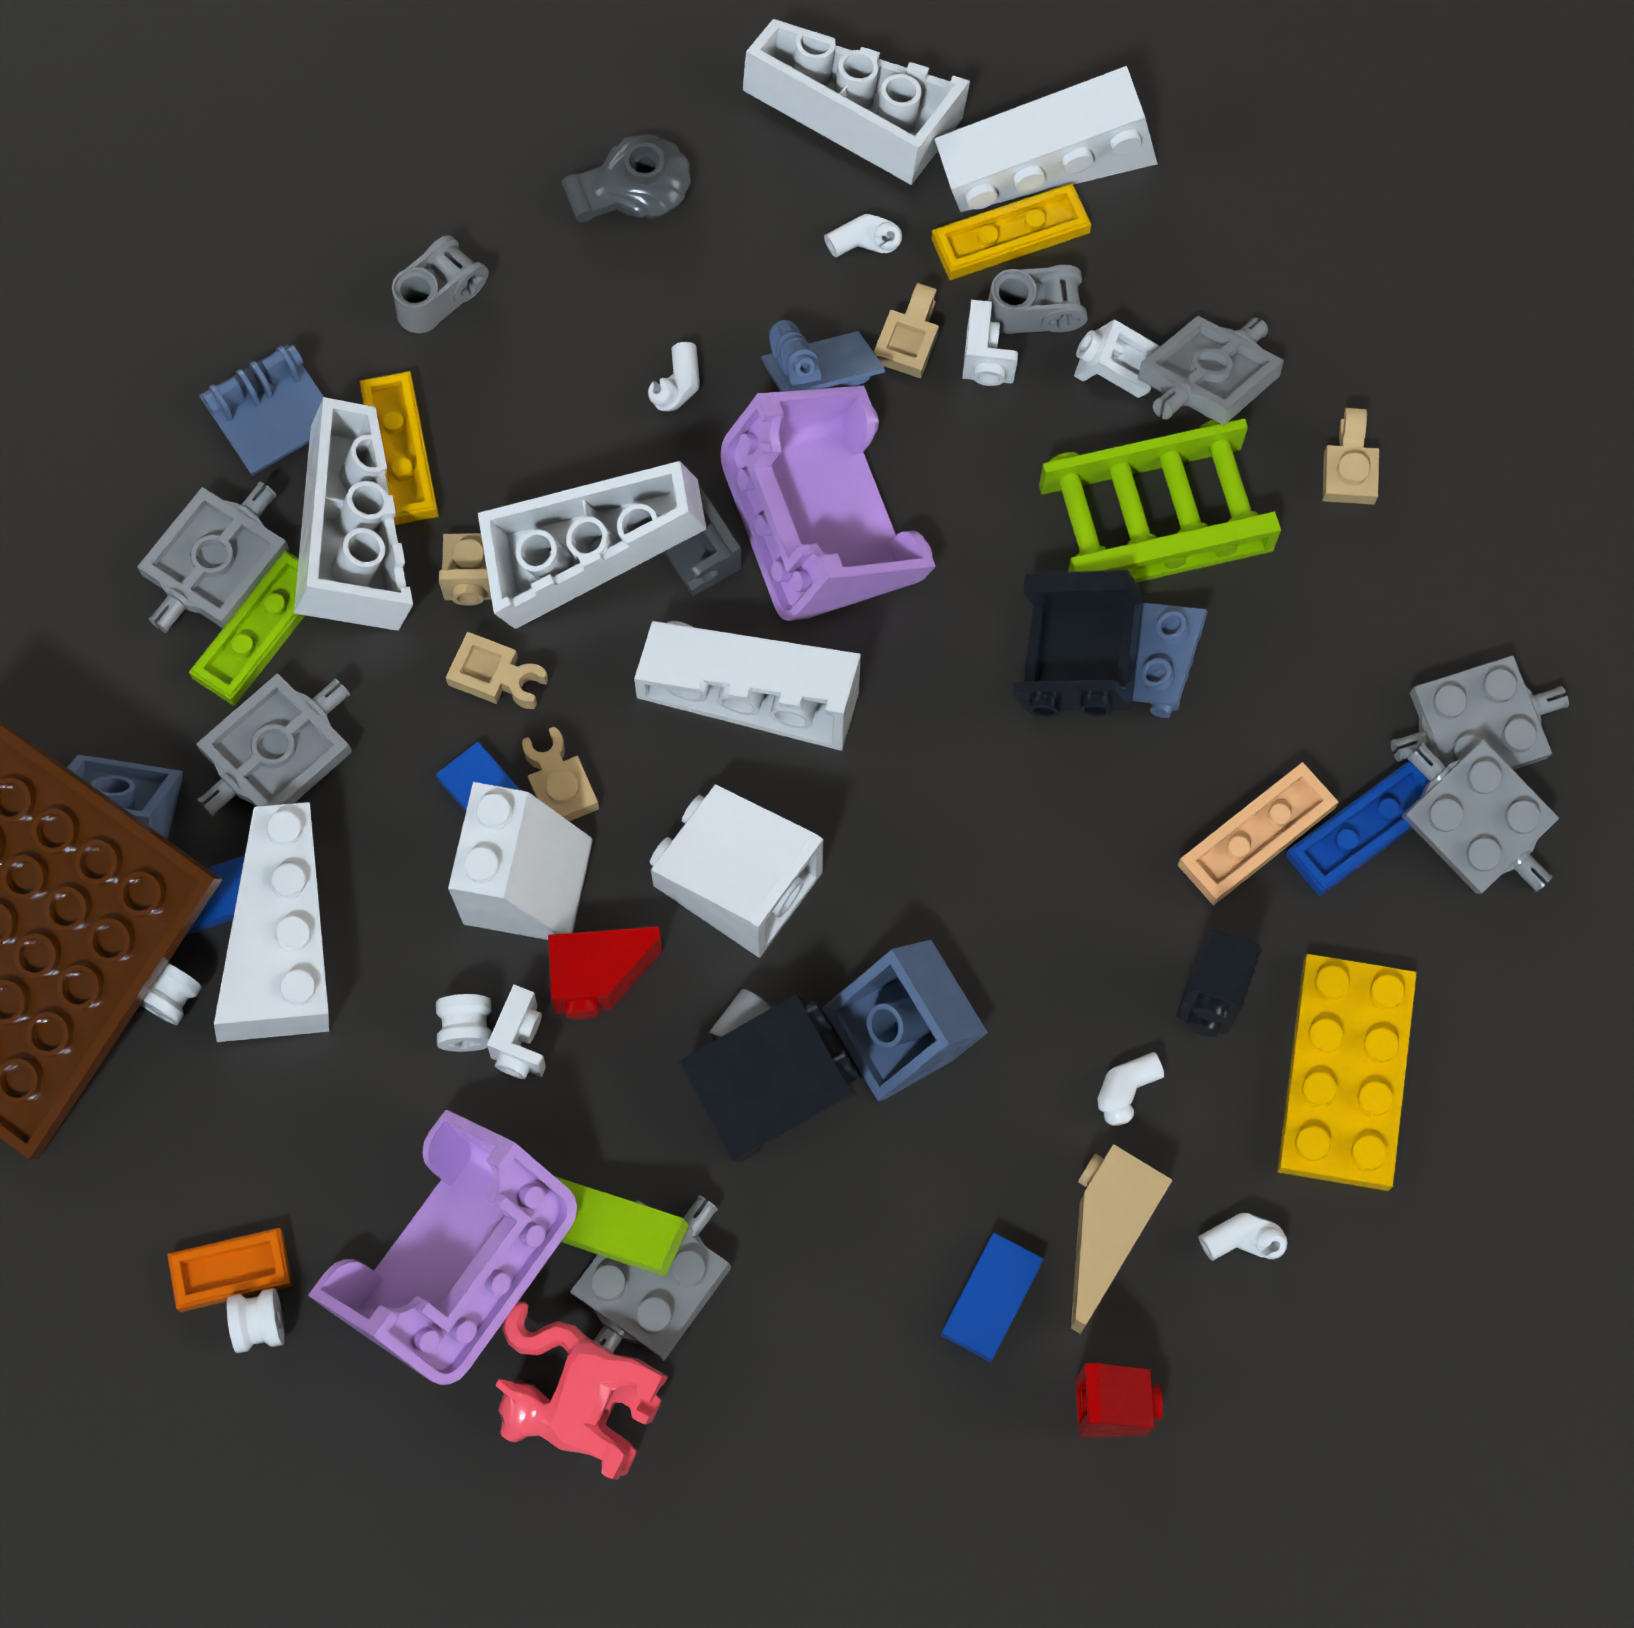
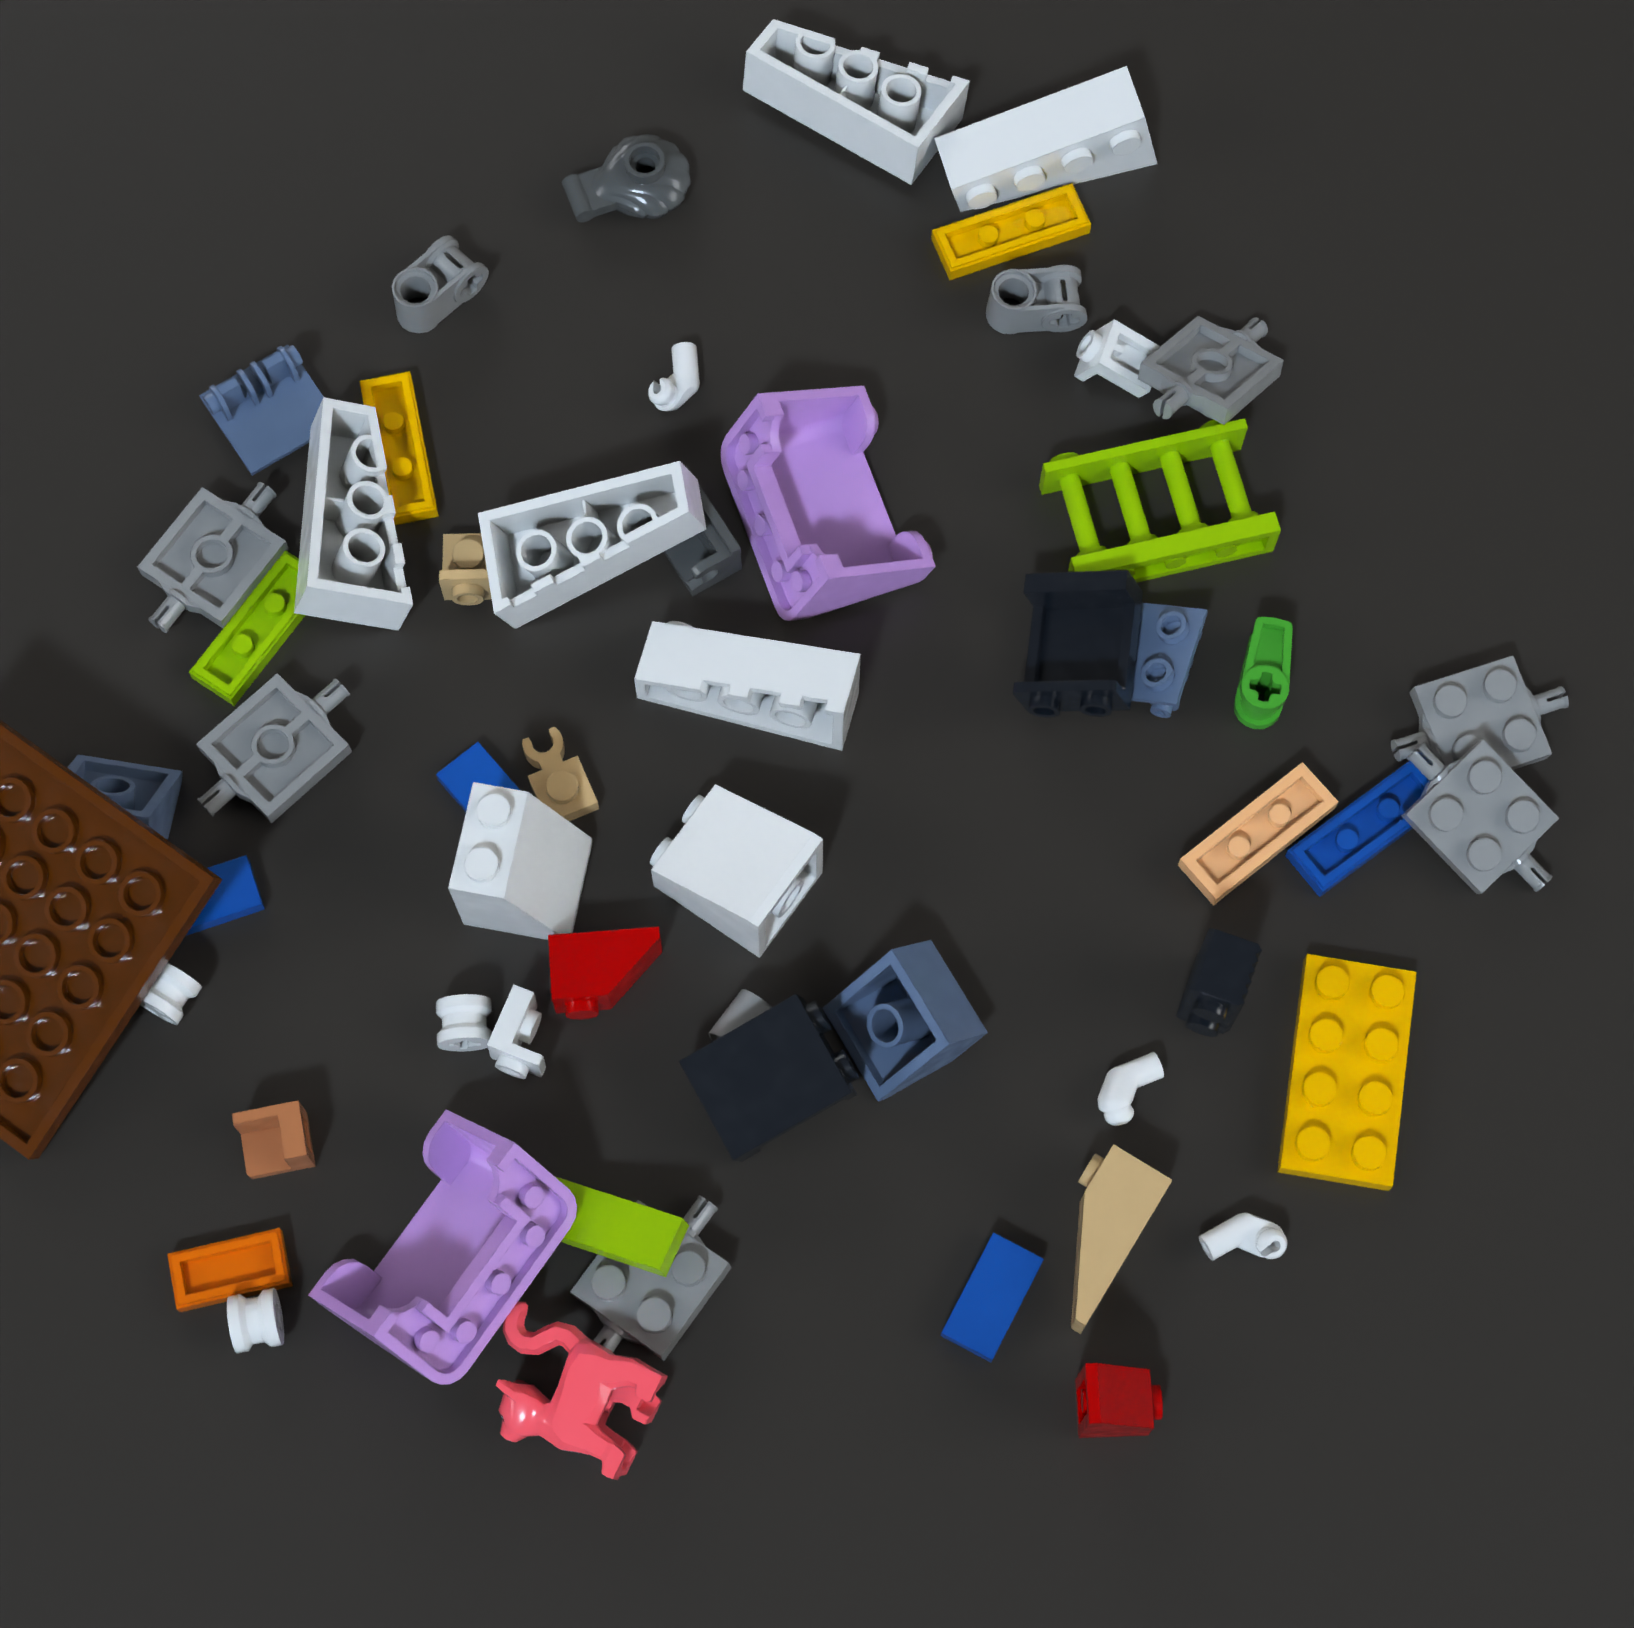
white wedge [214,802,329,1042] -> none
tan plate [446,632,548,709] -> none
sand blue hinge [761,320,885,392] -> none
white arm [824,214,902,258] -> none
tan plate [874,283,939,379] -> none
white bracket [962,300,1018,386] -> none
tan plate [1322,408,1379,505] -> none
none -> nougat panel [232,1100,316,1179]
none -> bright green piece [1234,617,1293,729]

